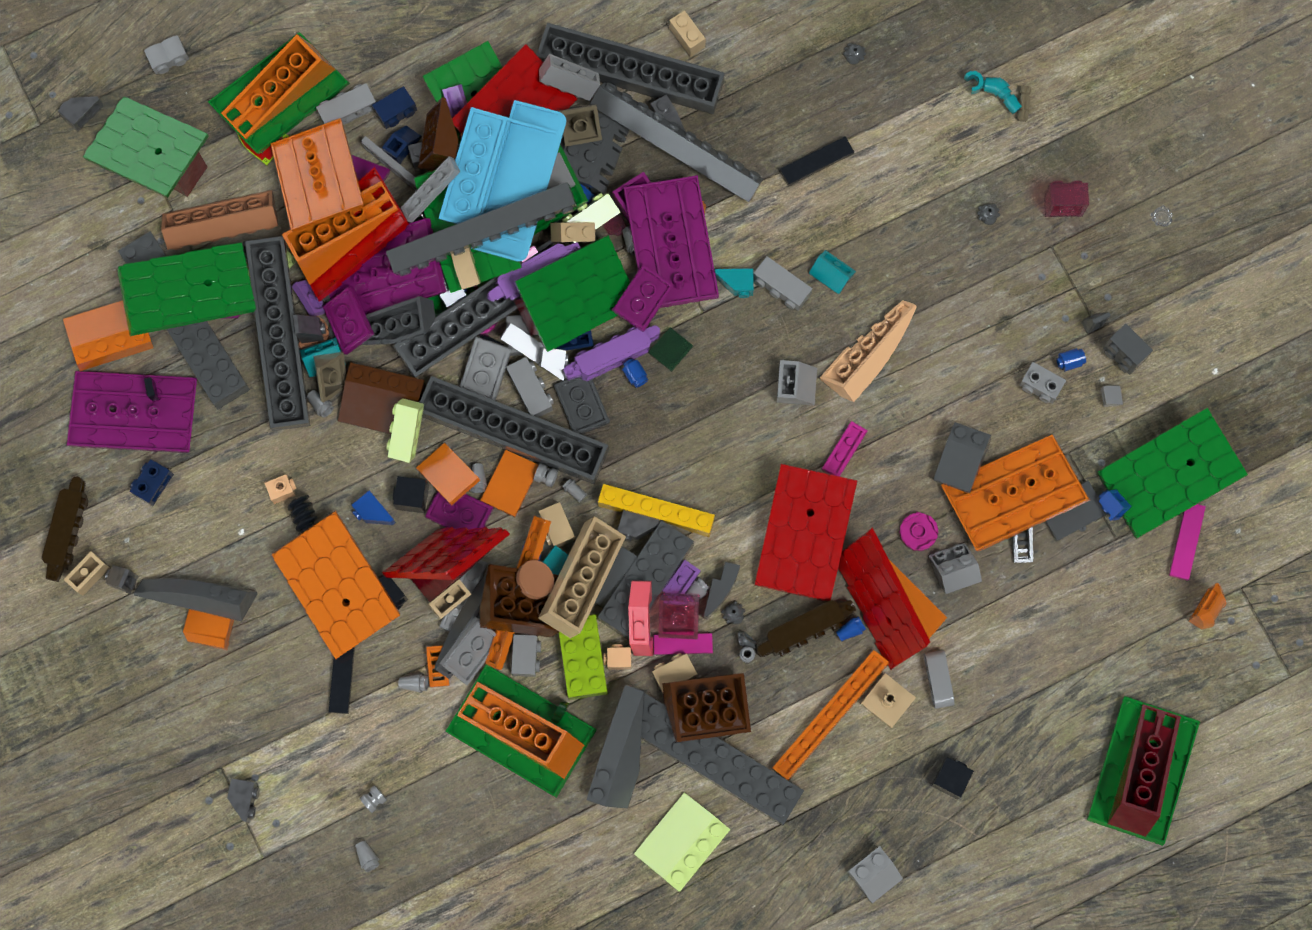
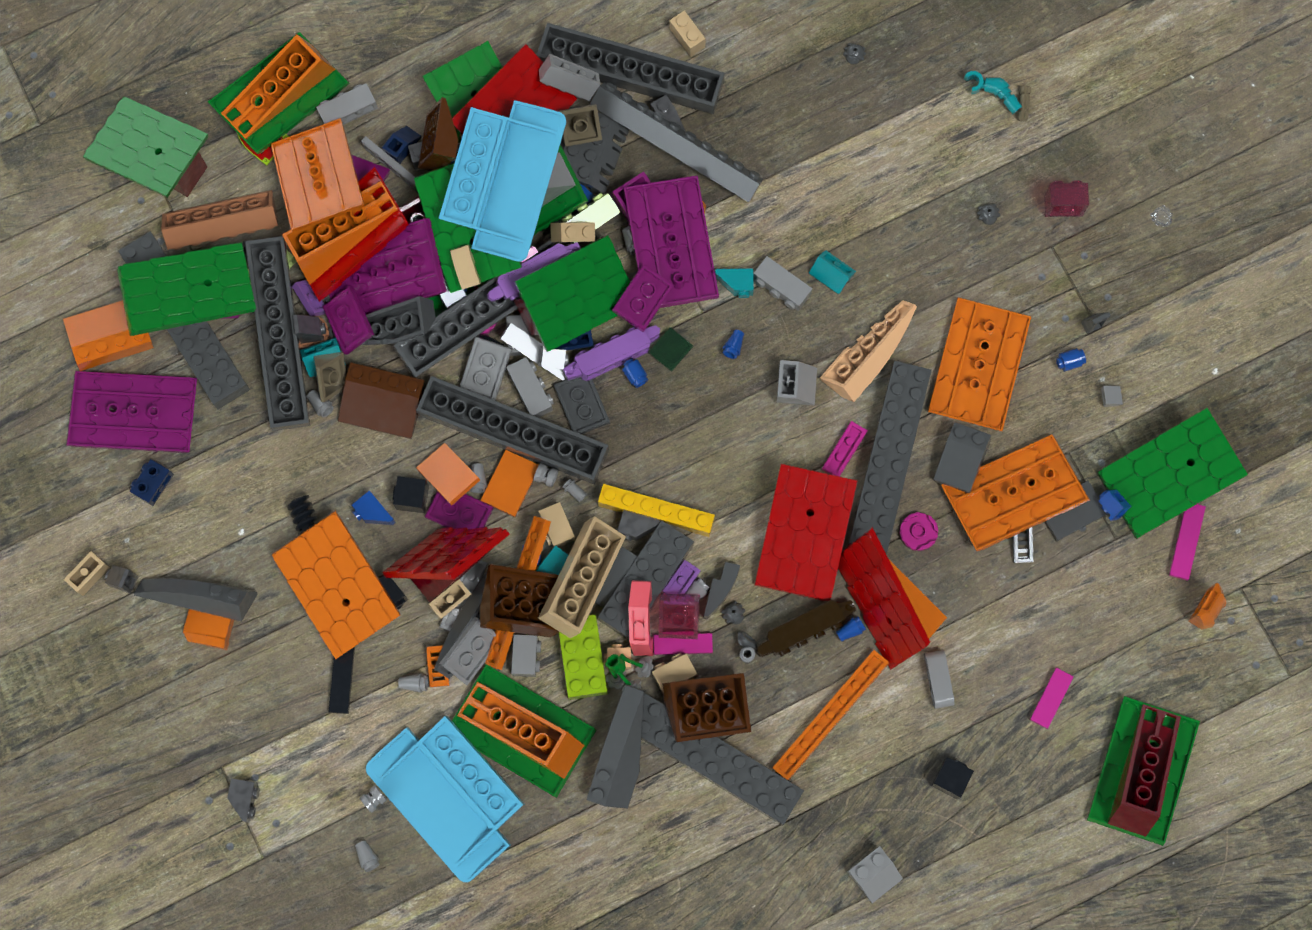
dark brown hinge [41,476,88,582] -> none
flat silver slope [58,96,104,131] -> none
light grey brick [144,35,189,74] -> none
black tile [144,377,159,401] -> none
light nougat brick [265,475,297,504] -> none
dark blue brick [372,86,417,129] -> none
dark grey brick [386,182,577,276] -> none
yellowish green brick [387,398,424,463] -> none
light grey tile [401,156,460,223] -> none
medium lavender plate [442,84,467,118] -> none
nougat tile [516,560,554,599] -> none
dark green tile [551,700,569,724] -> none
clear pink plant [604,216,626,236] -> none
yellowish green slope [634,793,730,893] -> none
black tile [780,136,854,187] -> none
tan tile [861,673,916,729] -> none
light grey slope [929,543,982,594] -> none
light grey brick [1019,362,1066,404] -> none
dark grey brick [1103,323,1153,375] -> none
none -> medium azure slope [366,716,525,882]
none -> plant [605,654,654,692]
none -> blue cone [723,330,744,359]
none -> dark grey brick [848,360,932,554]
none -> orange piece [928,297,1031,431]
none -> dark pink tile [1030,668,1074,729]

